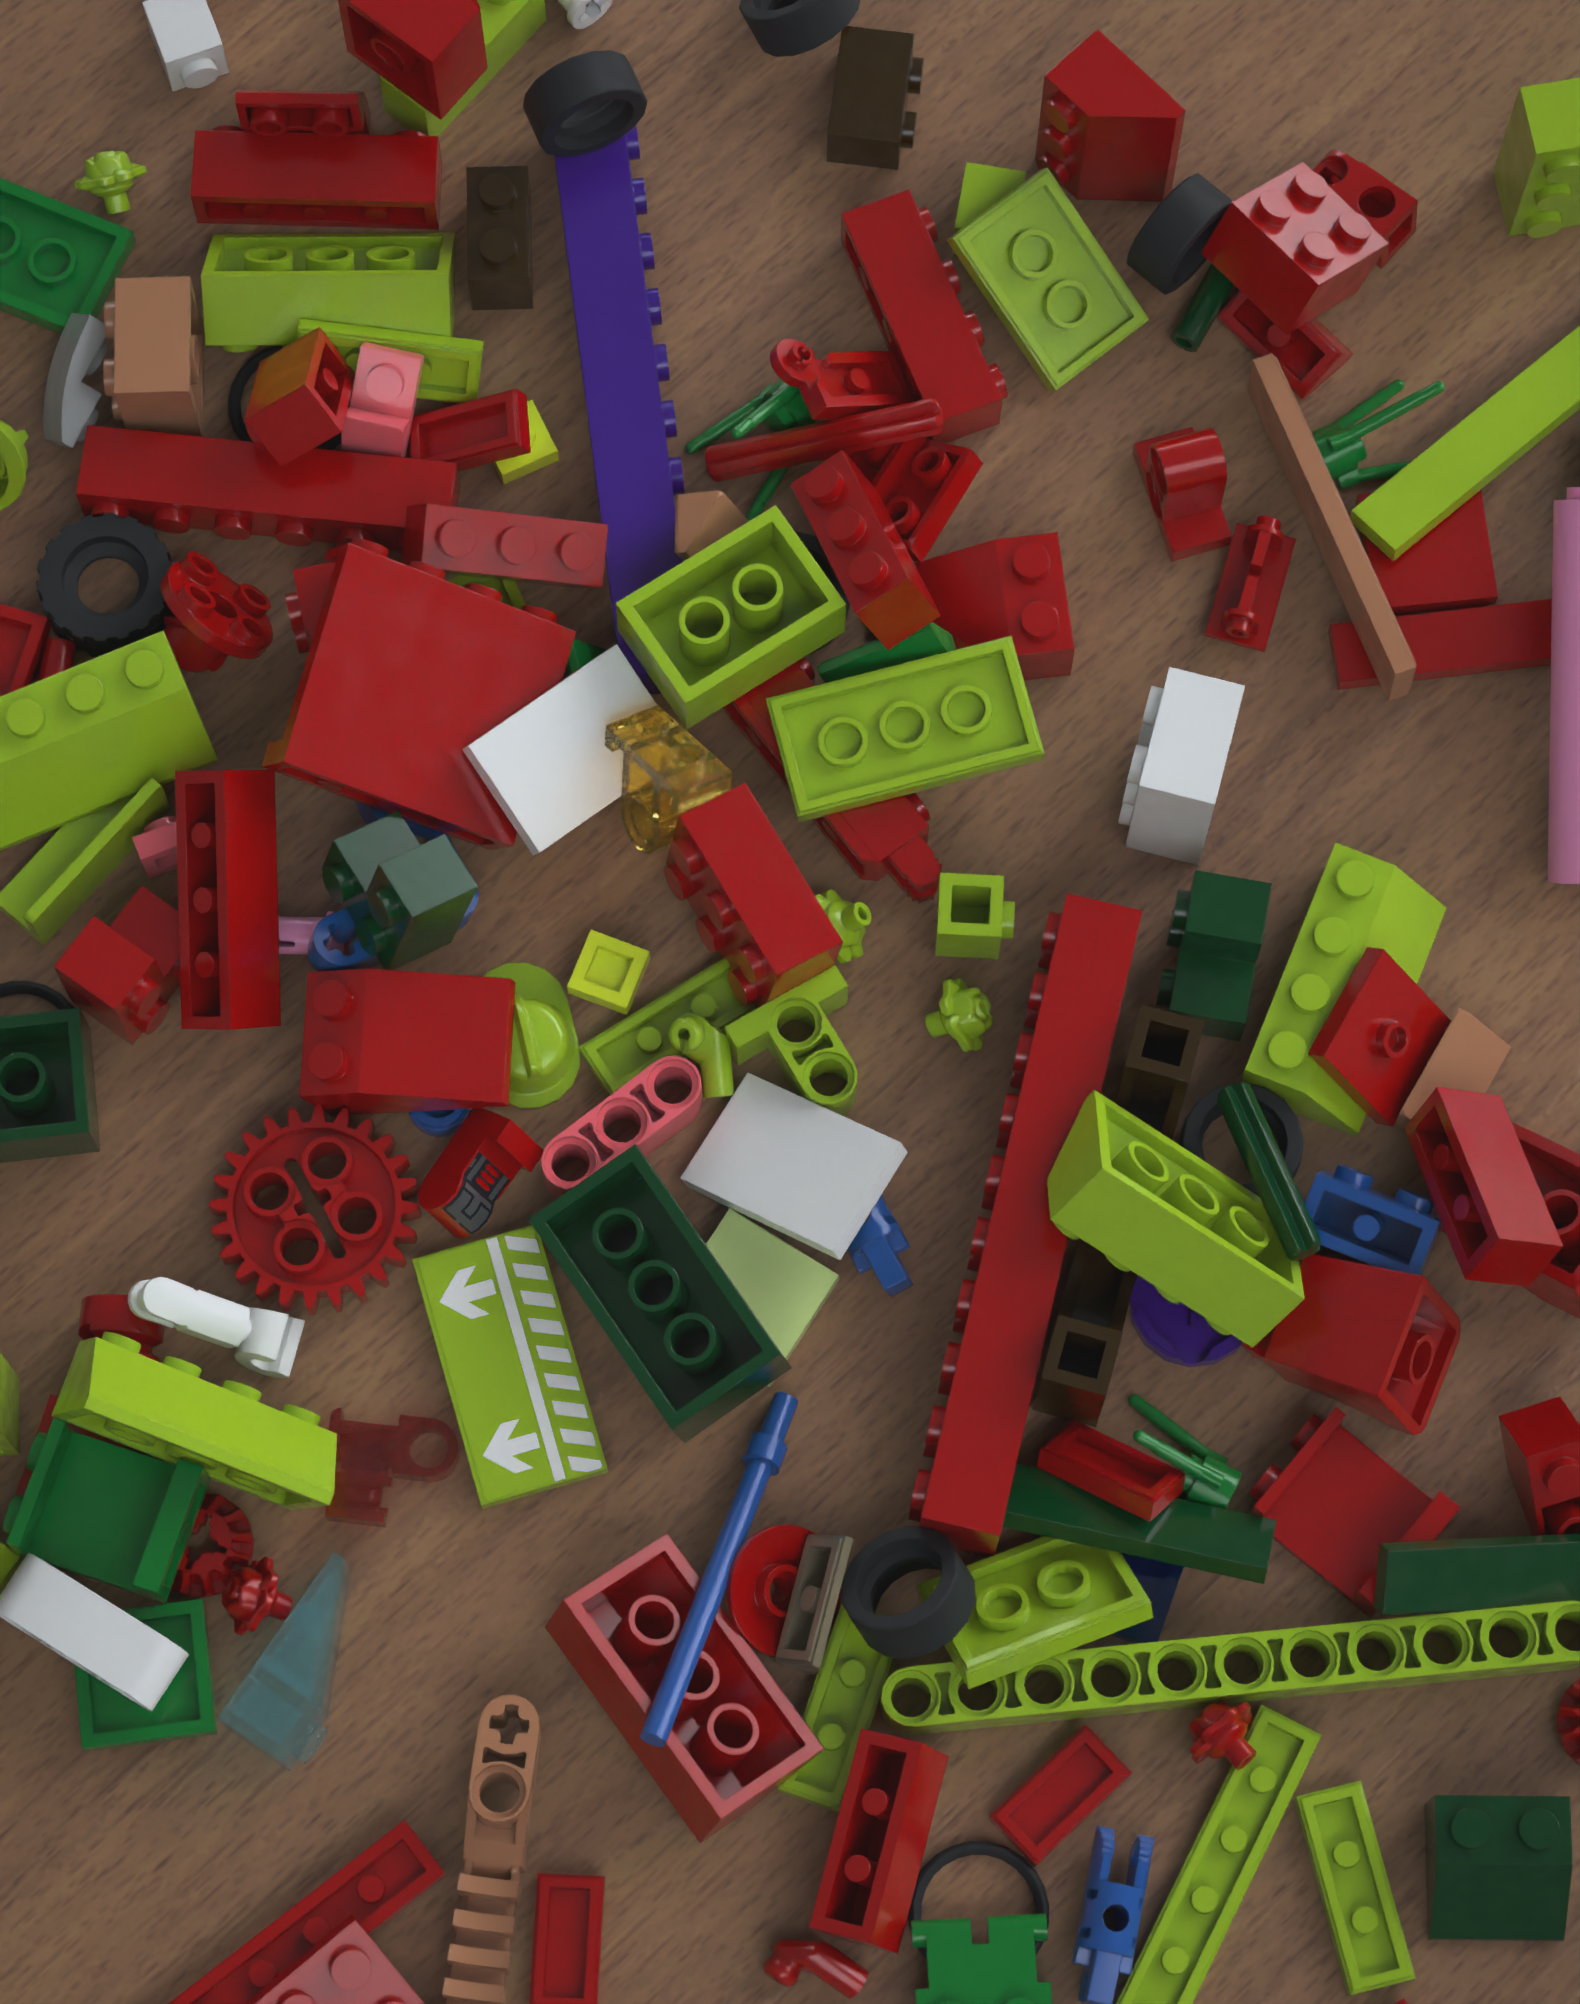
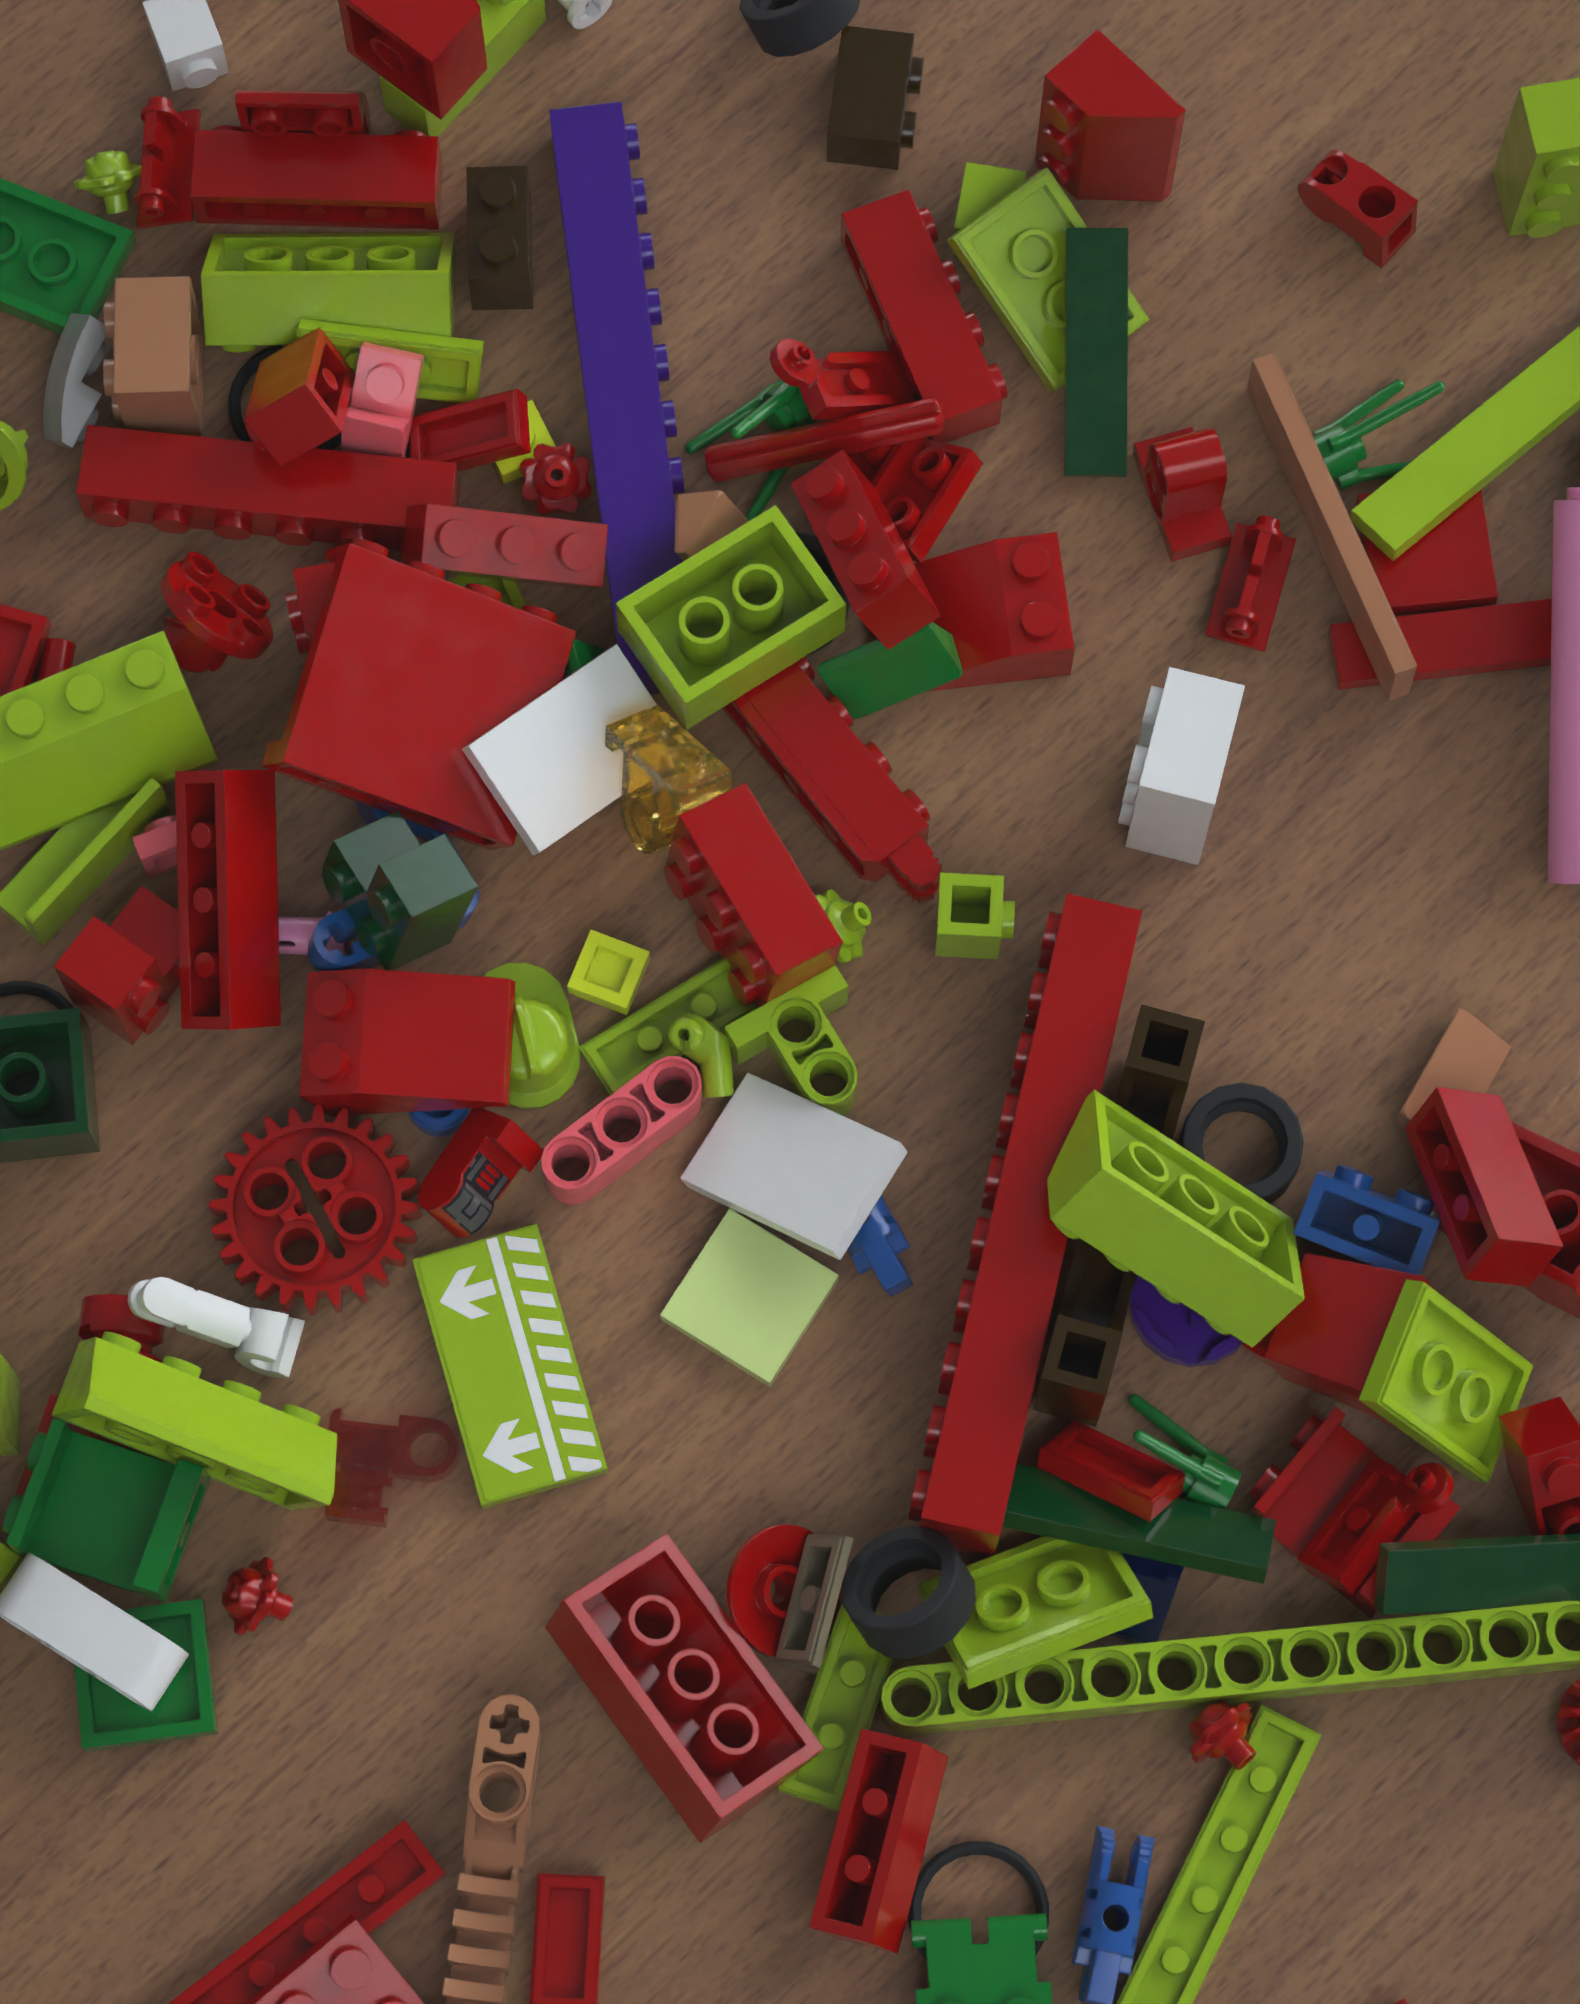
black tyre [36,513,175,657] -> none
red gear [171,1493,254,1598] -> none
clear light blue slope [217,1552,351,1771] -> none
black tyre [523,50,647,157] -> none
dark green brick [528,1144,792,1443] -> none
blue bar [640,1392,798,1747] -> none
red arm [763,1938,868,1999] -> none
lime tile [766,636,1044,823] -> none
lime plant [925,978,994,1052] -> none
red tile [989,1724,1132,1867] -> none
black tyre [1127,173,1233,295] -> none
dark green brick [1156,870,1272,1041] -> none
dark green piece [1170,263,1234,352] -> none
red brick [1201,162,1389,335] -> none
red slope [1217,290,1353,399] -> none
dark green axle [1218,1082,1321,1261] -> none
lime slope [1241,842,1447,1137] -> none
lime tile [1294,1780,1416,1997] -> none
red plate [1308,947,1451,1127] -> none
dark green slope [1424,1795,1573,1941] -> none
none -> red hinge [134,96,201,229]
none -> red plant [520,443,592,515]
none -> dark green tile [1064,228,1128,477]
none -> red hinge [1297,1457,1454,1595]
none -> lime tile [1359,1279,1533,1483]

